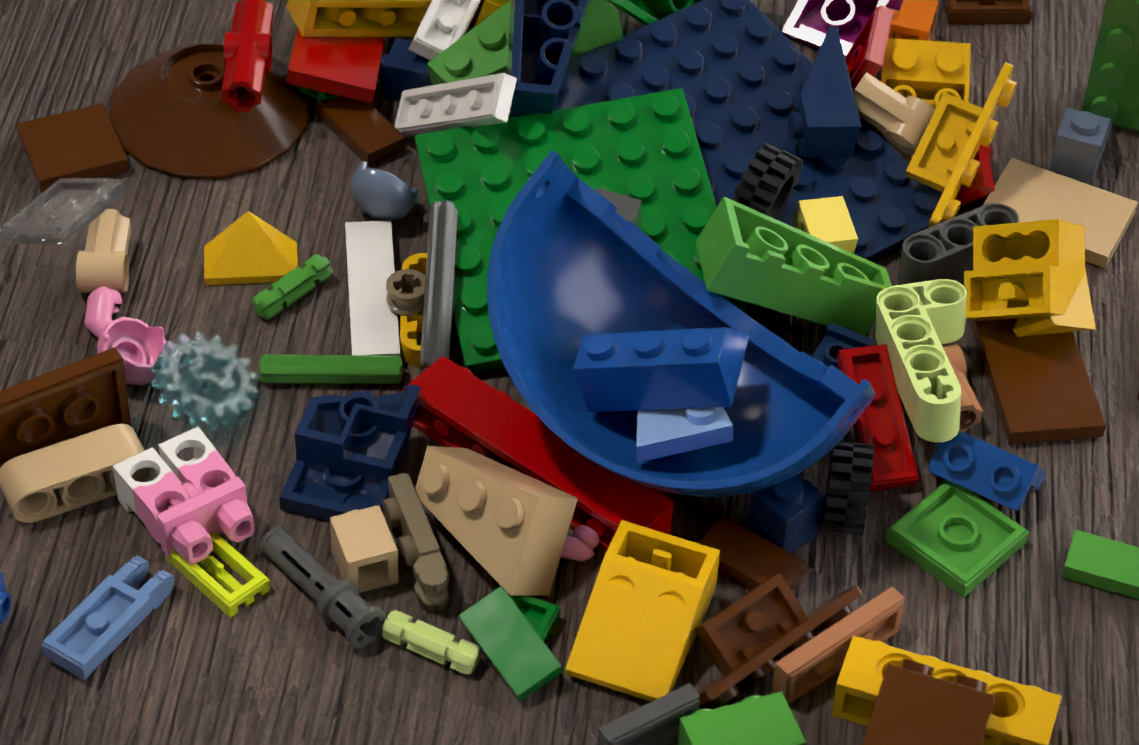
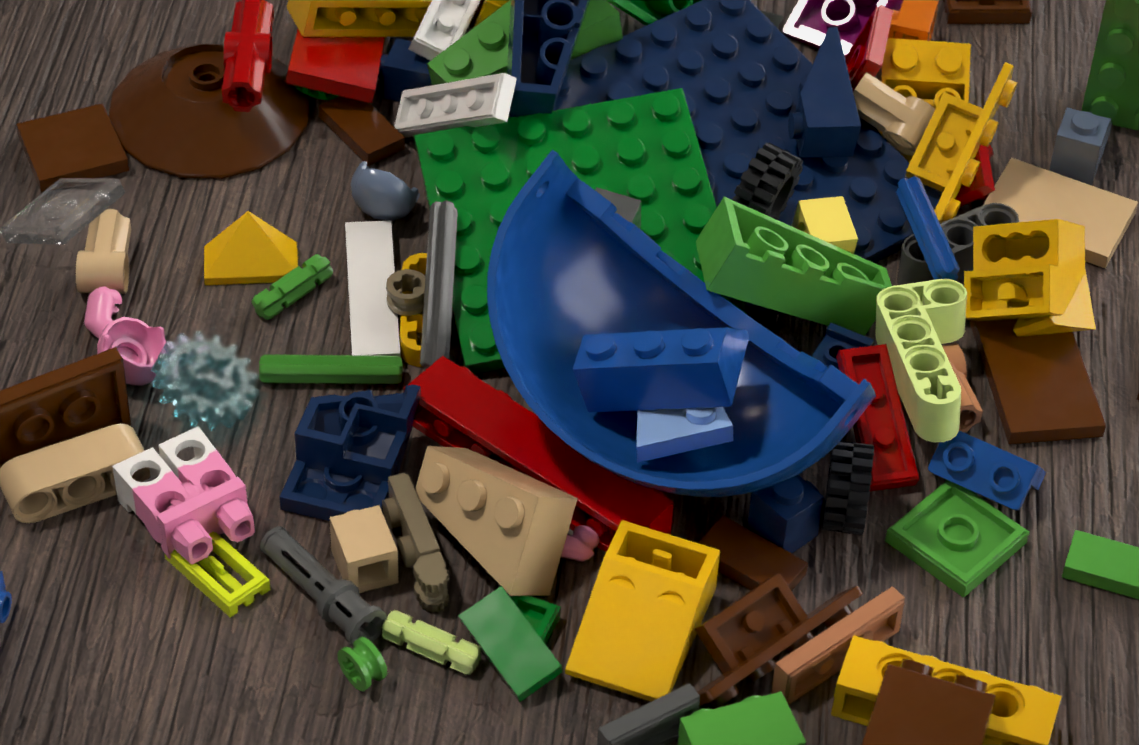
medium blue hinge [41,555,175,680] -> none
none -> bright green bush [337,637,387,691]
none -> blue axle [896,176,960,281]

